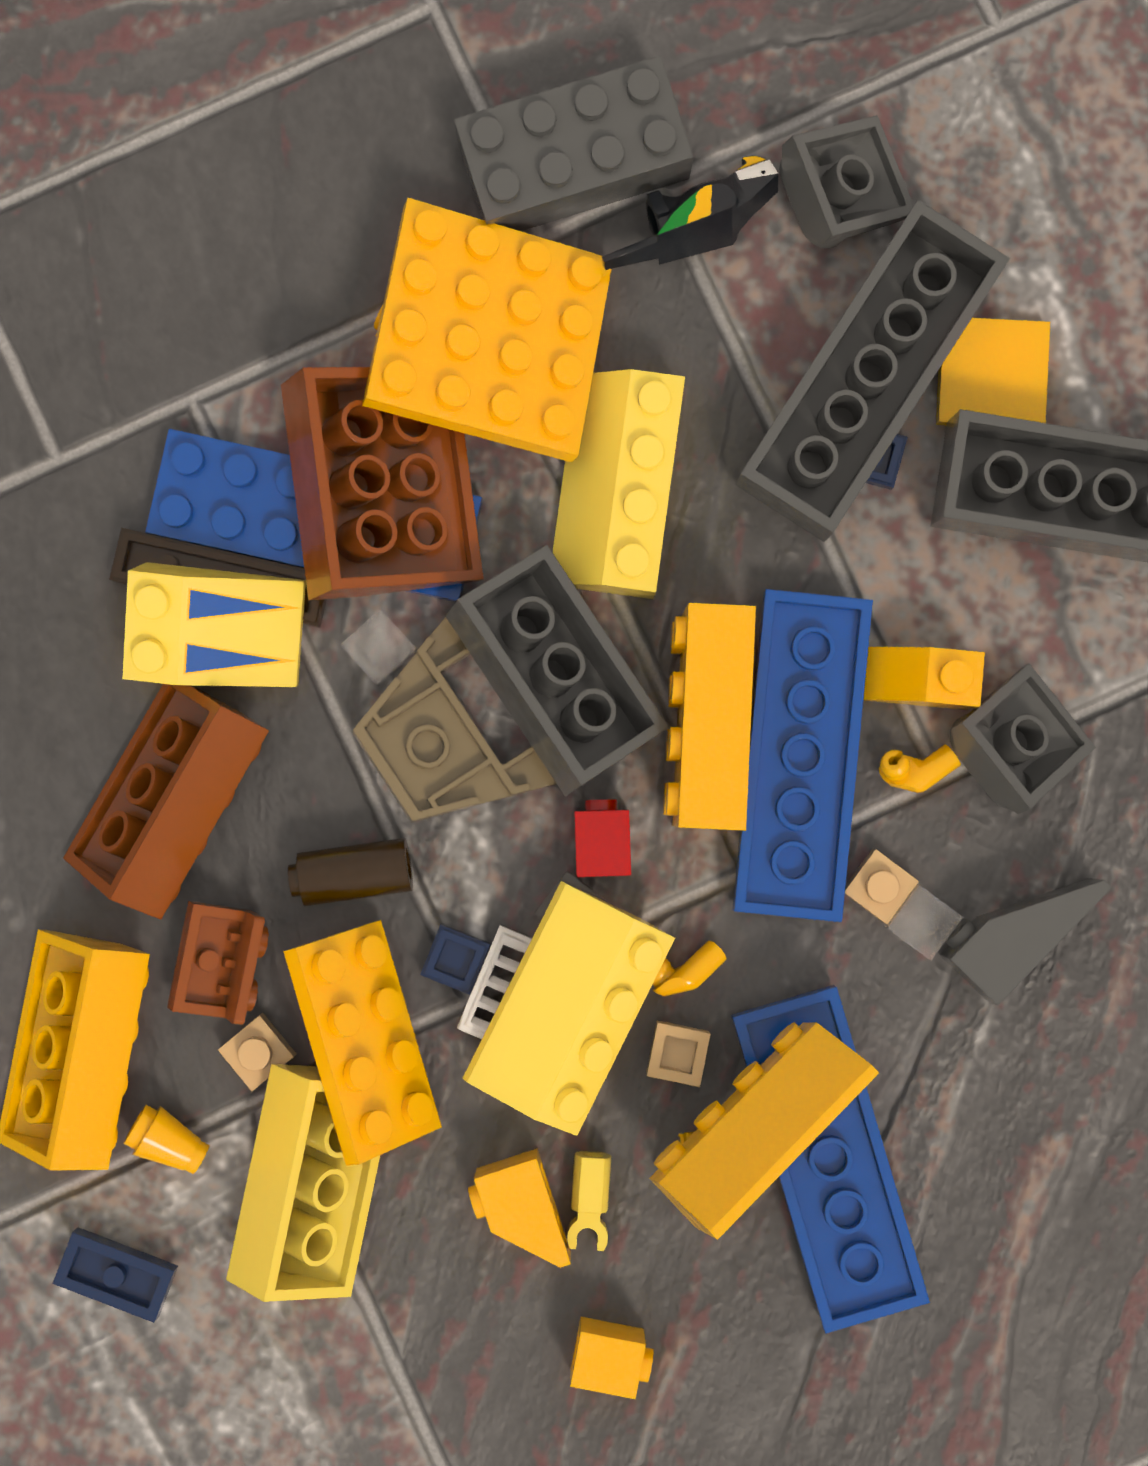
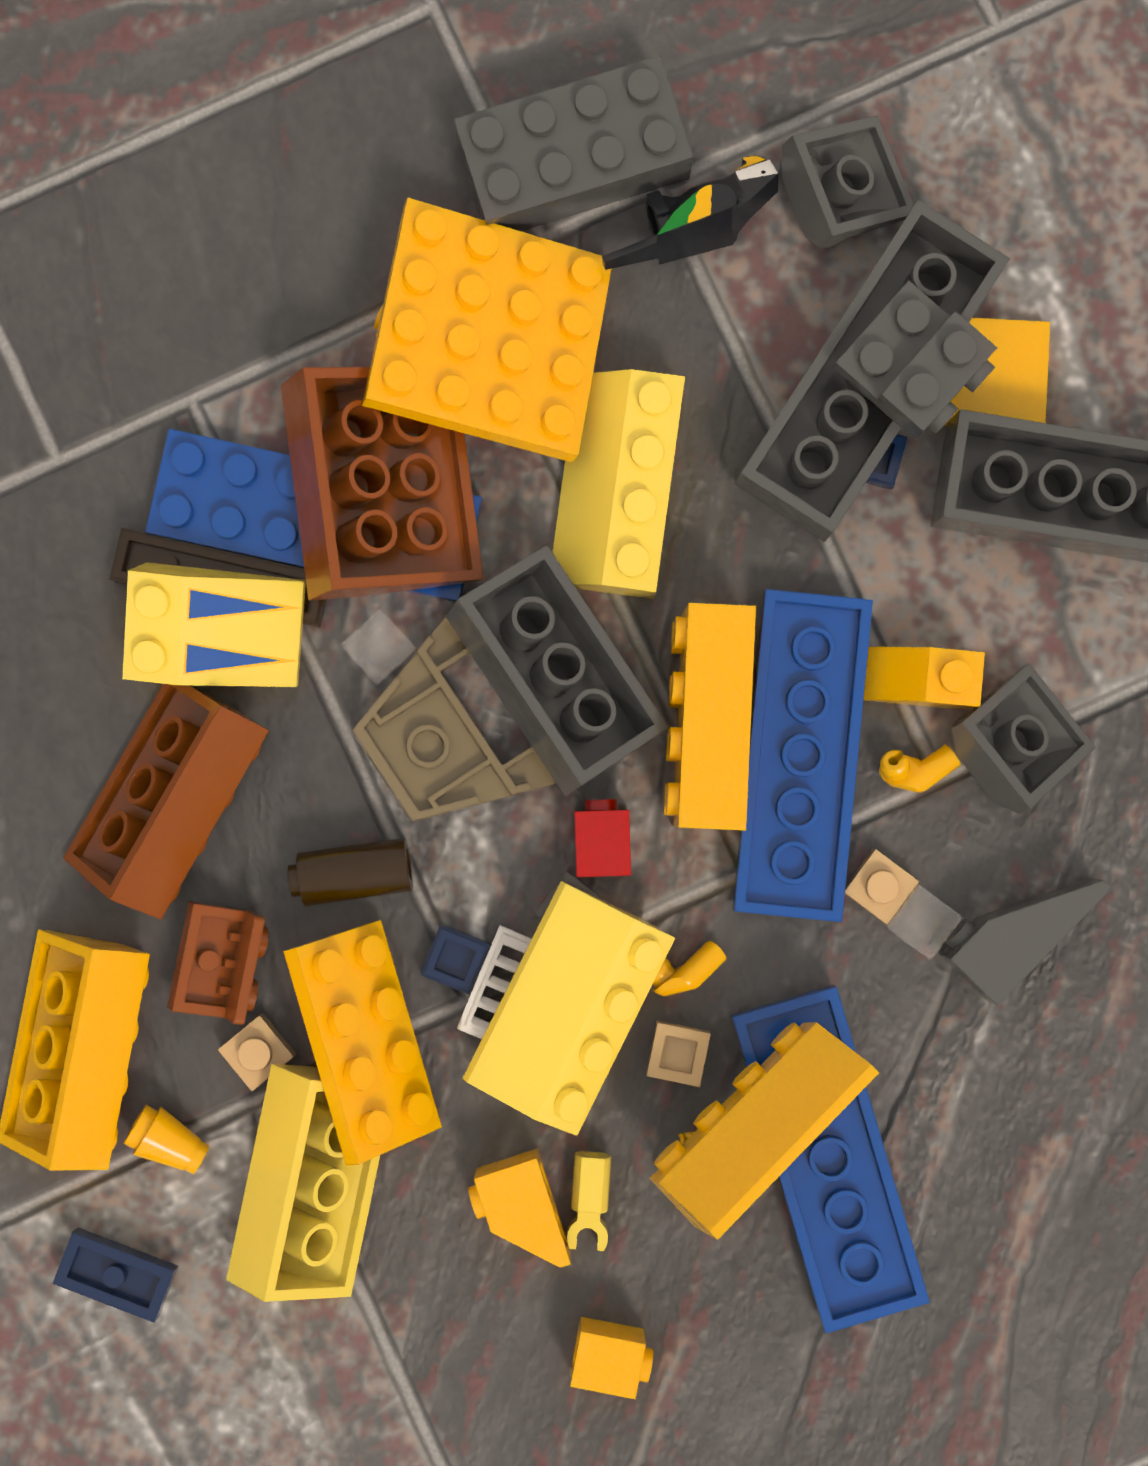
none -> dark grey plate [833,281,997,440]

